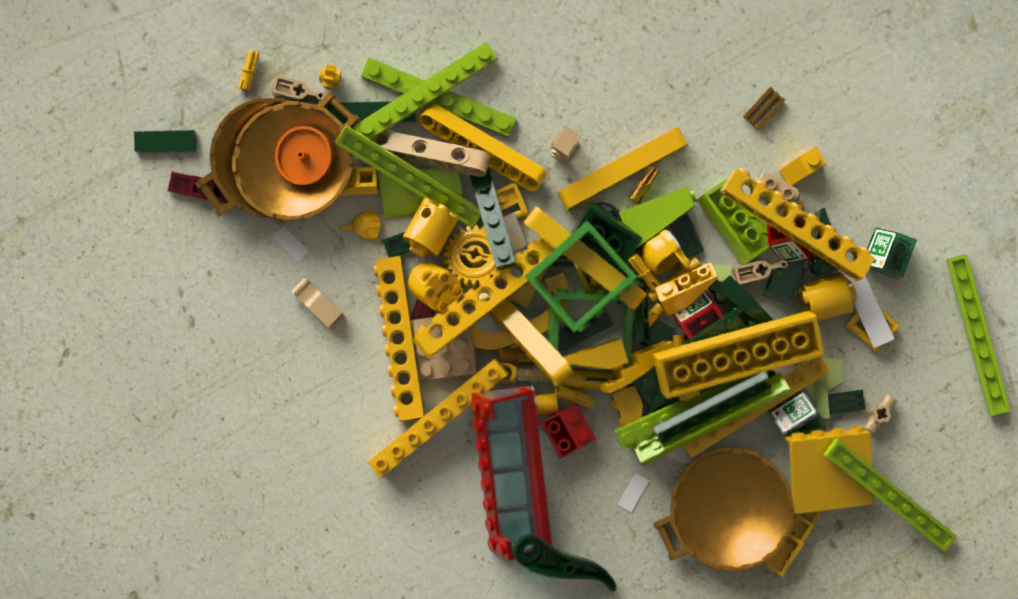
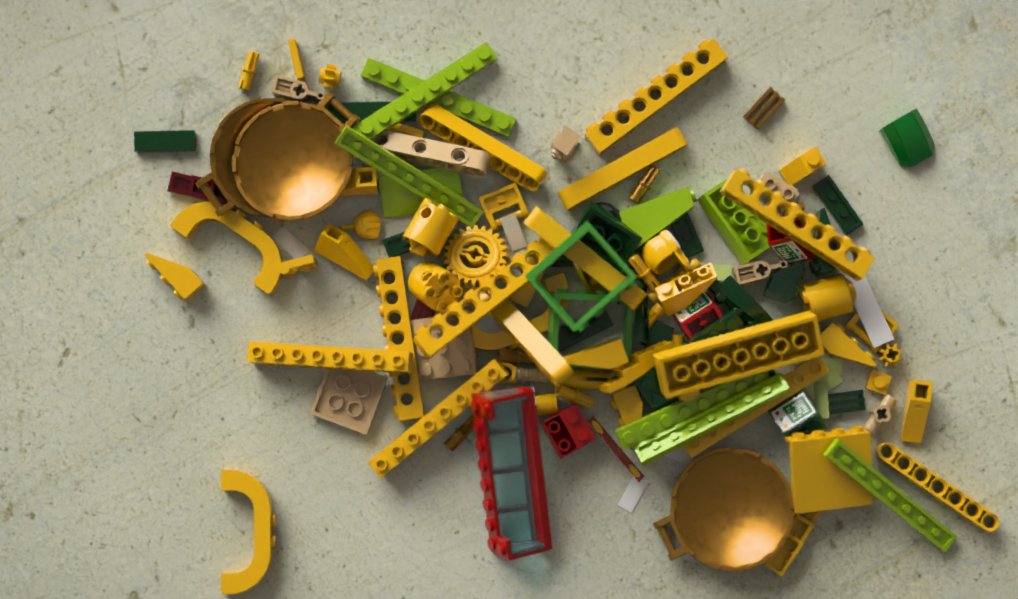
orange piece [275,126,334,186] -> none
tan piece [291,277,344,329] -> none
plate [470,168,517,271] -> none
dark green animal [513,534,617,592] -> none
dark green plate [653,371,772,444] -> none
clear green slope [867,228,917,280] -> none
lime plate [946,254,1011,416] -> none
none -> yellow slope [144,253,206,301]
none -> yellow arch [170,202,283,296]
none -> yellow arch [221,470,277,594]
none -> yellow brick [247,341,414,374]
none -> yellow plate [278,255,318,278]
none -> yellow tile [288,39,306,82]
none -> tan plate [309,369,388,435]
none -> yellow slope [314,223,374,281]
none -> yellow piece [389,123,425,138]
none -> pearl gold axle [444,415,474,452]
none -> yellow brick [585,38,728,156]
none -> sticker [587,416,645,482]
none -> dark green tile [812,175,863,236]
none -> yellow slope [820,322,877,368]
none -> yellow plate [865,369,892,396]
none -> yellow beam [875,443,999,531]
none -> yellow gear [878,343,903,367]
none -> green slope [879,108,935,167]
none -> yellow slope [900,379,933,444]

